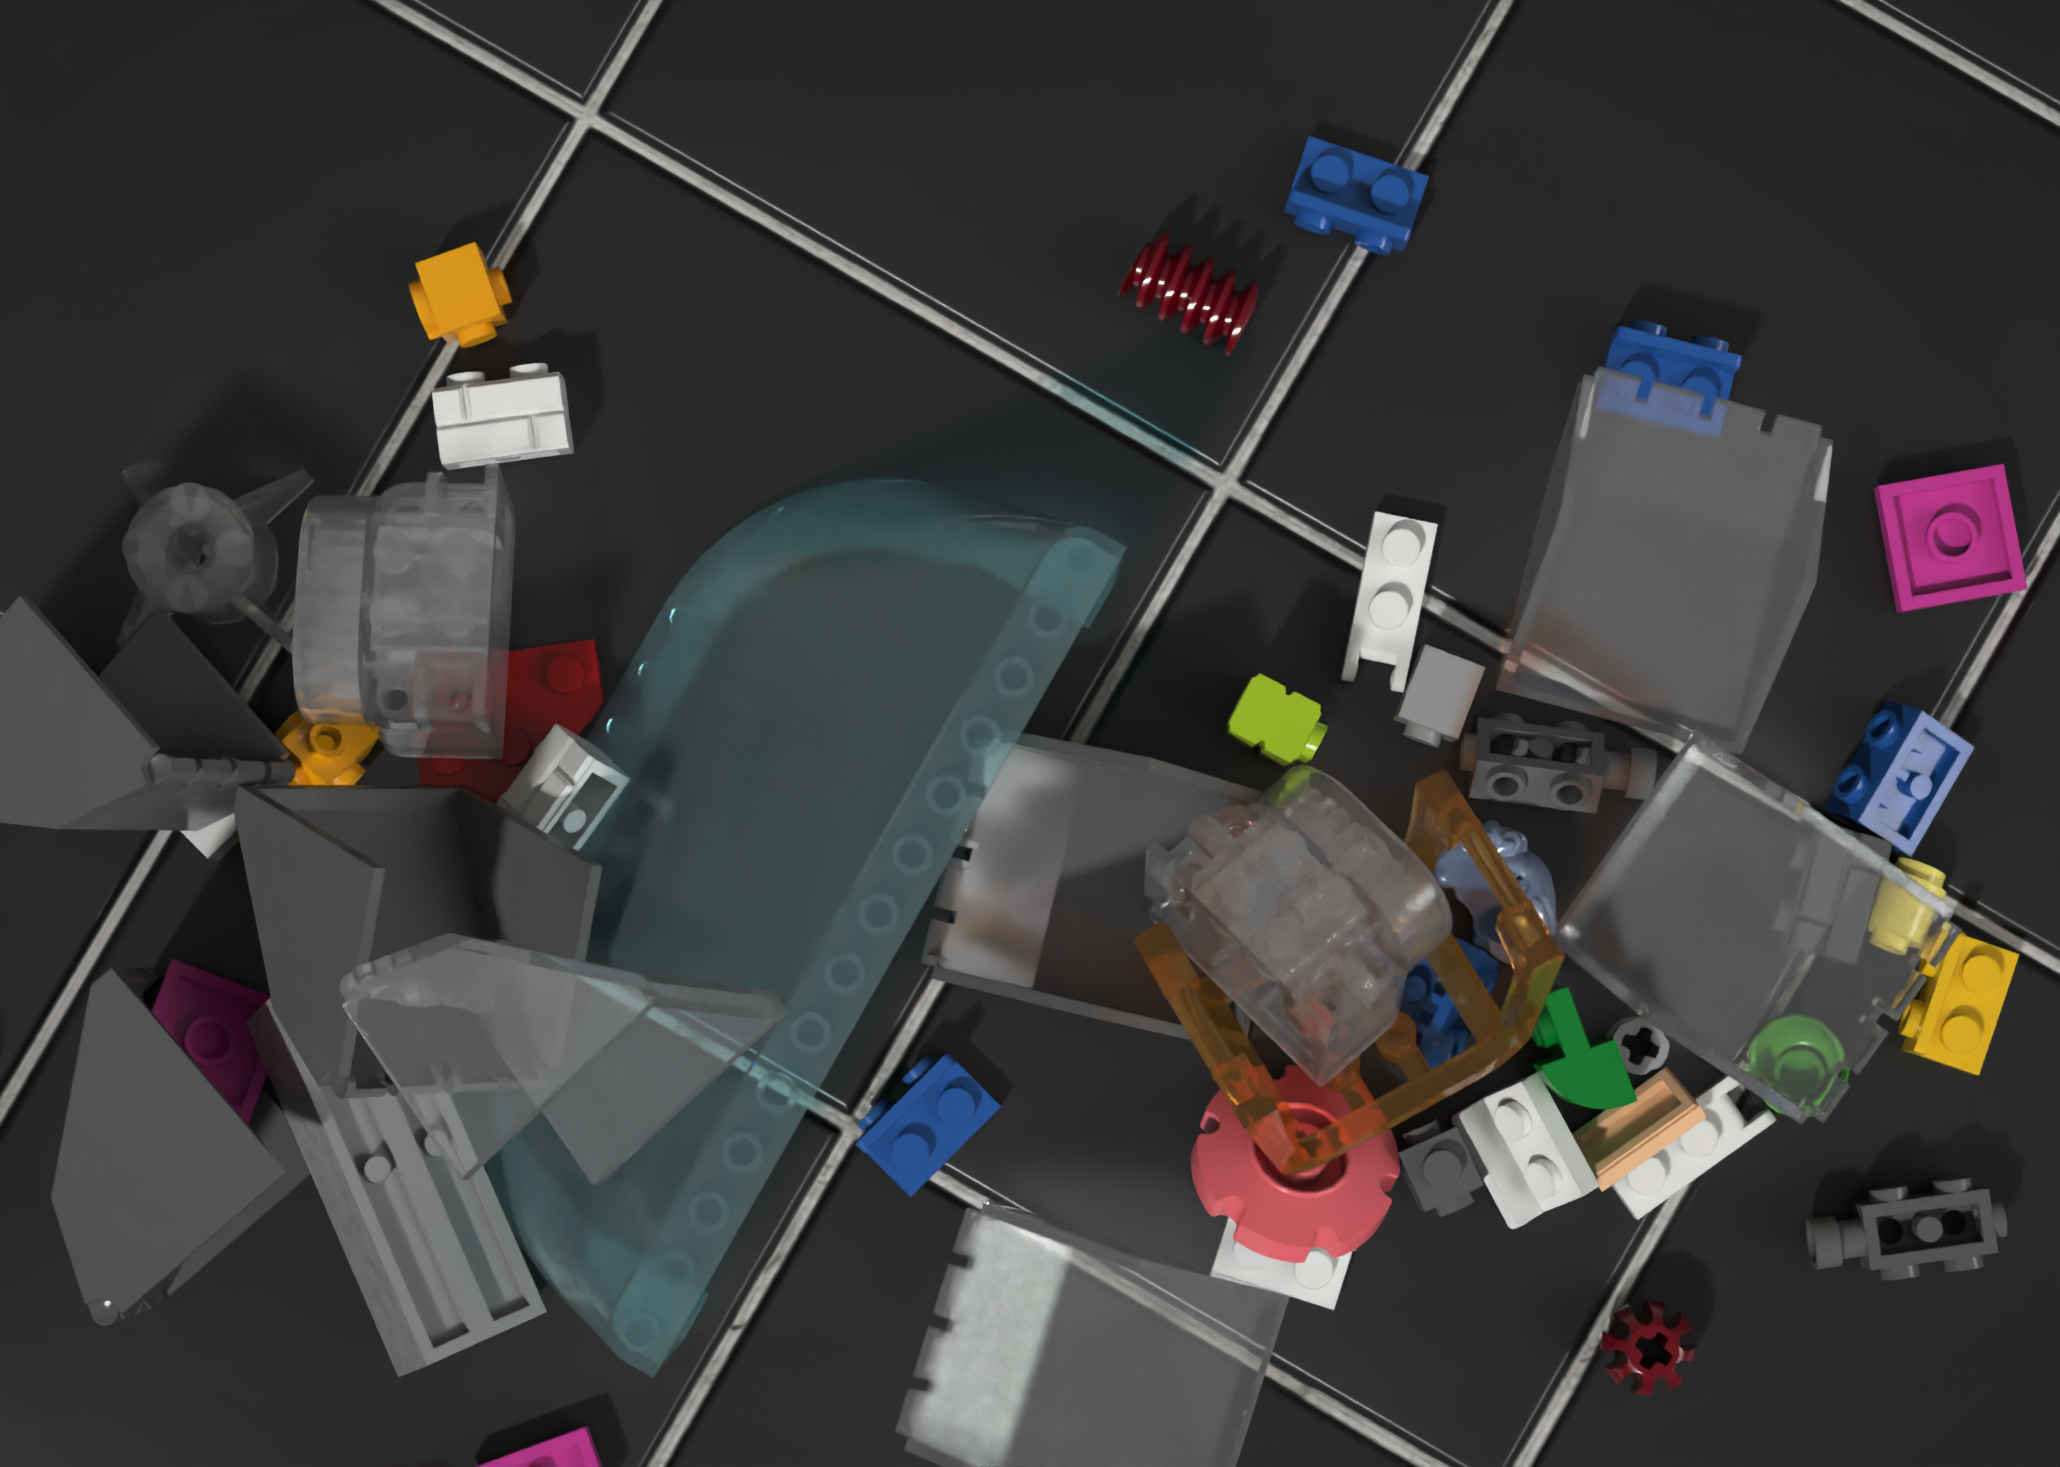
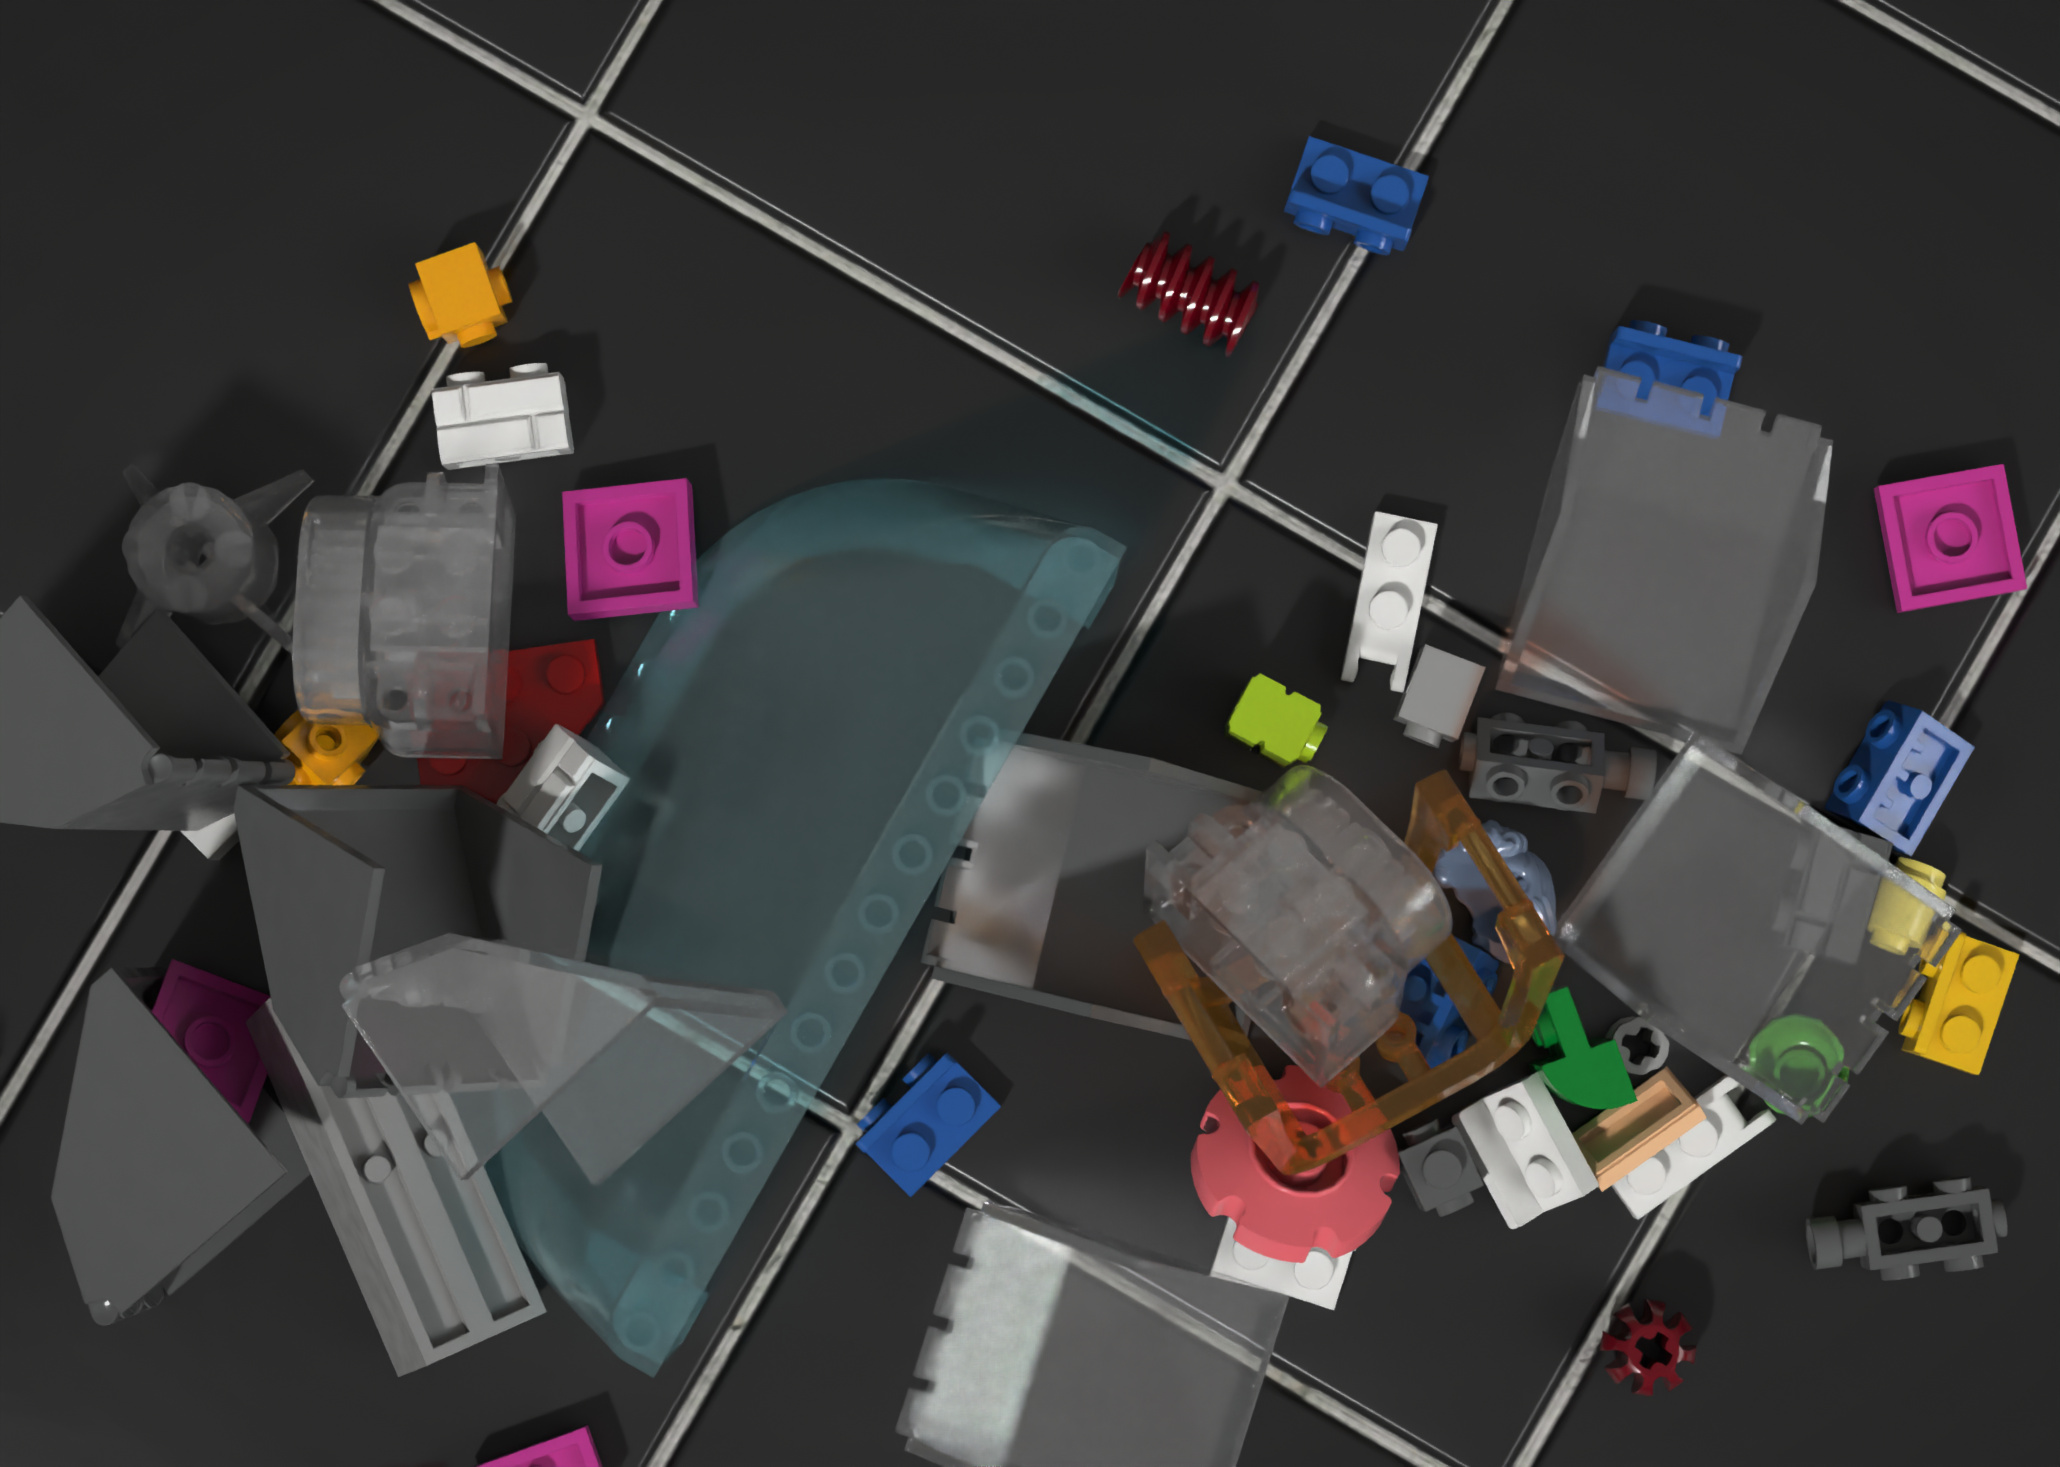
none -> dark pink plate [562,478,699,621]

